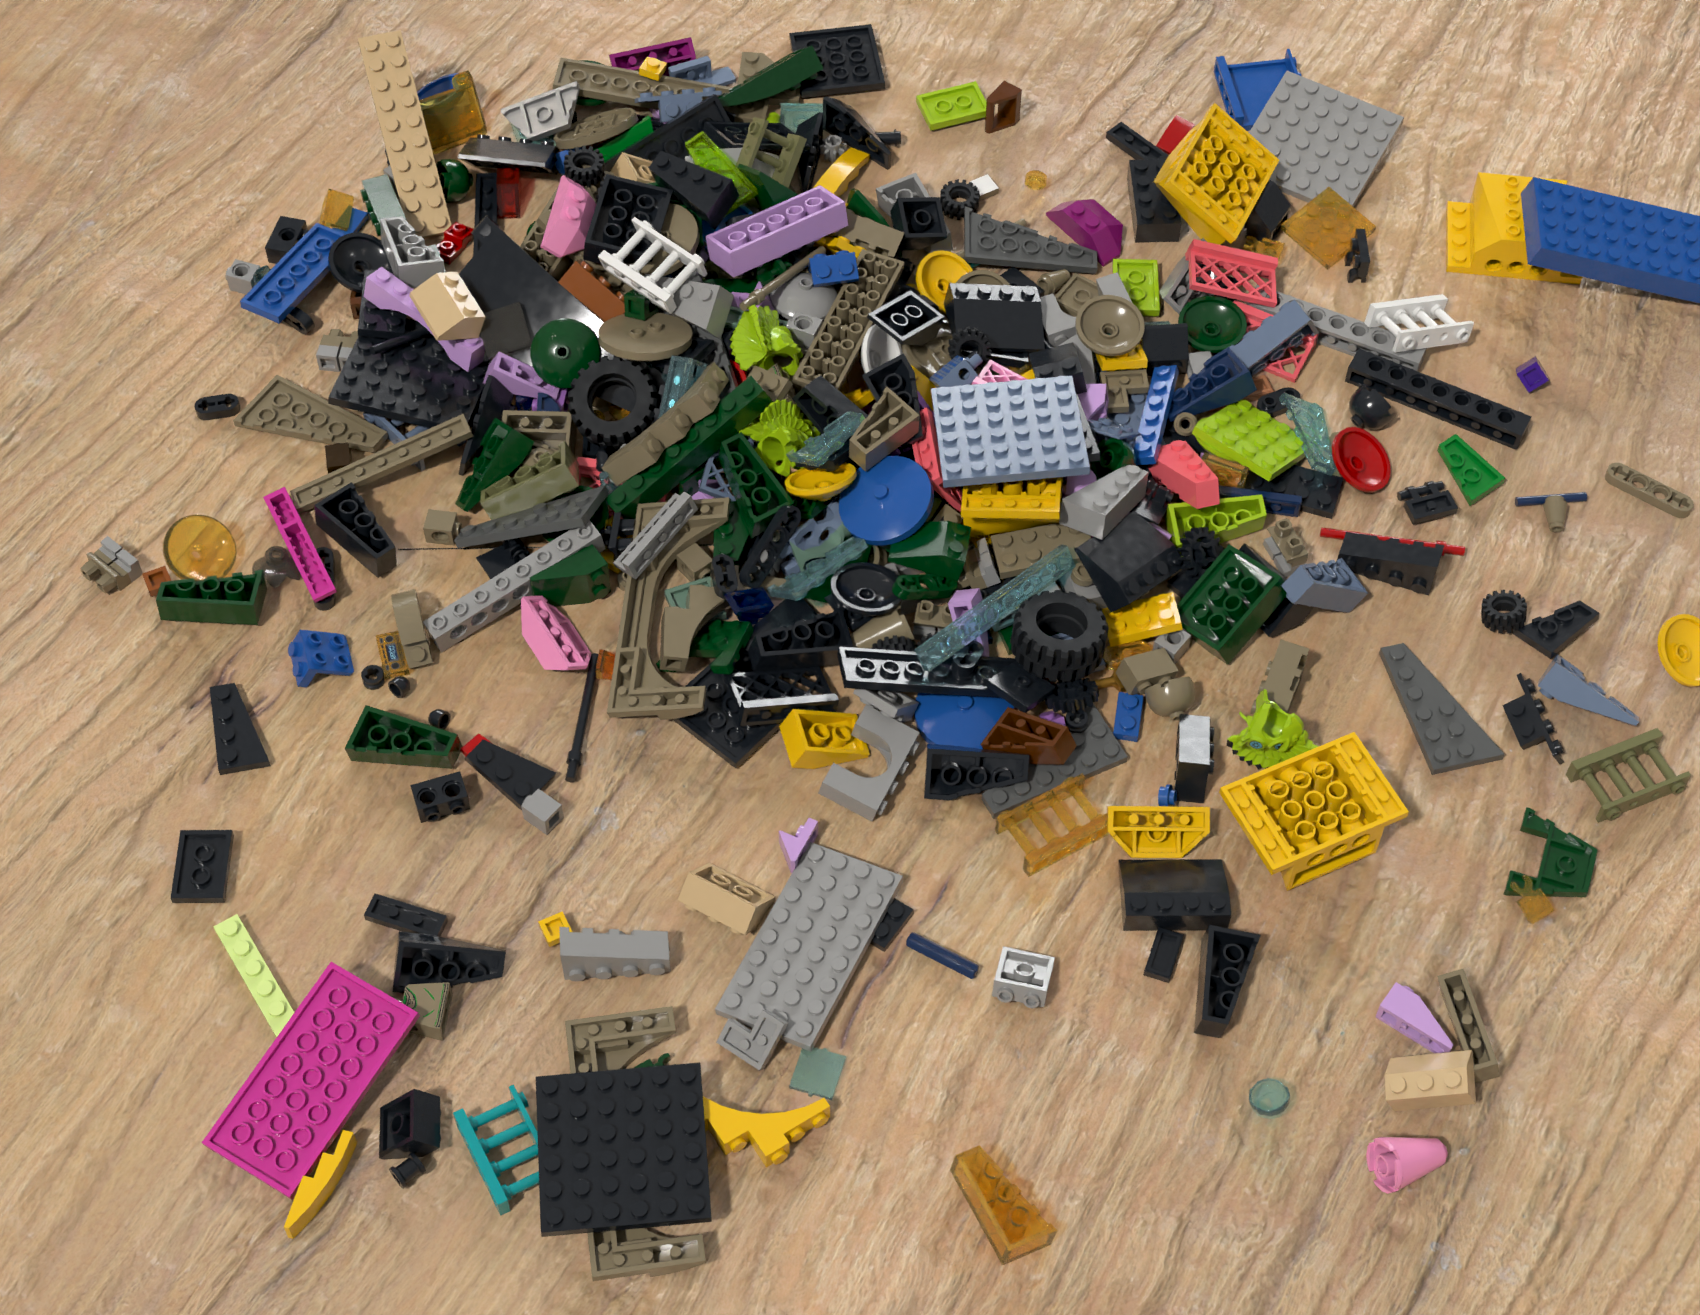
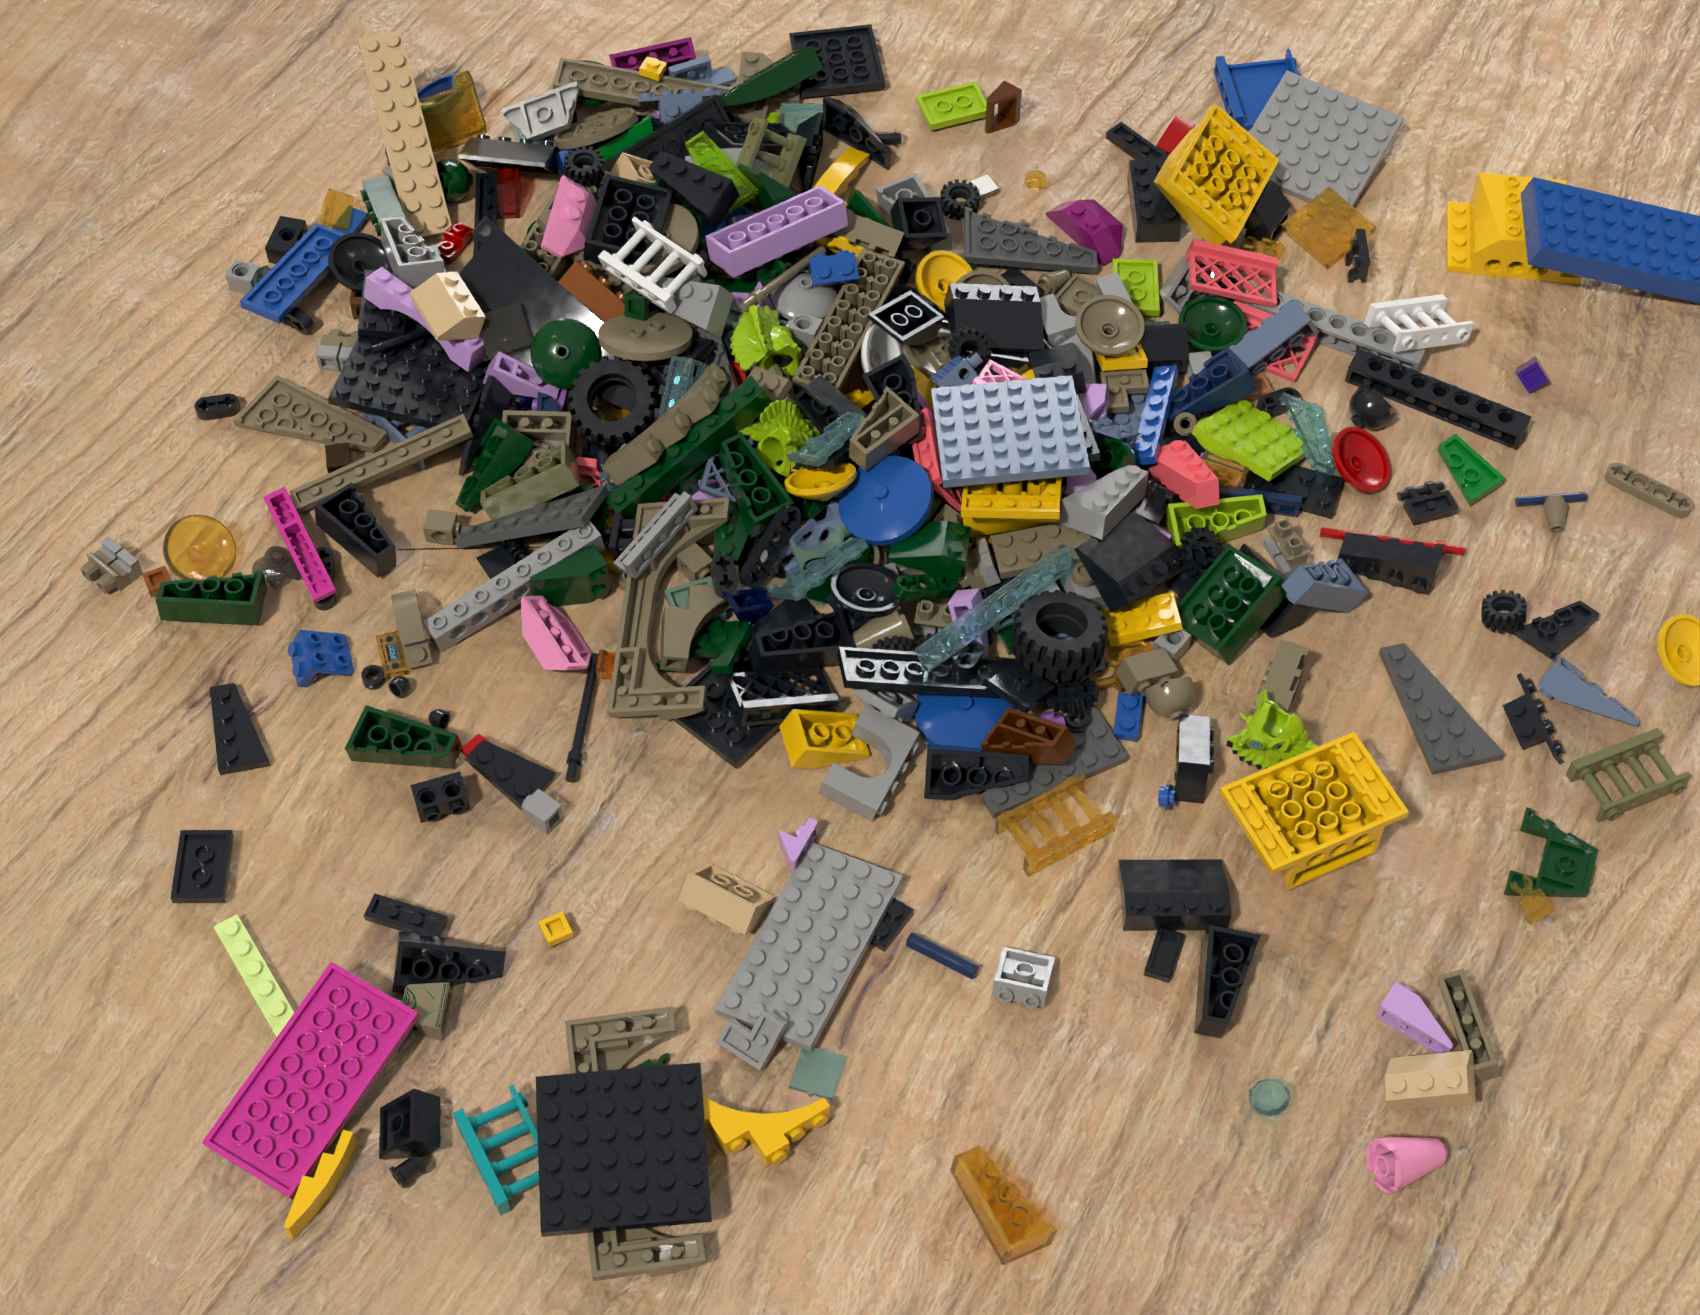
light grey wedge [559,927,671,981] -> none
light grey gear [820,135,847,162] -> none
yellow wedge [1107,806,1210,858] -> none

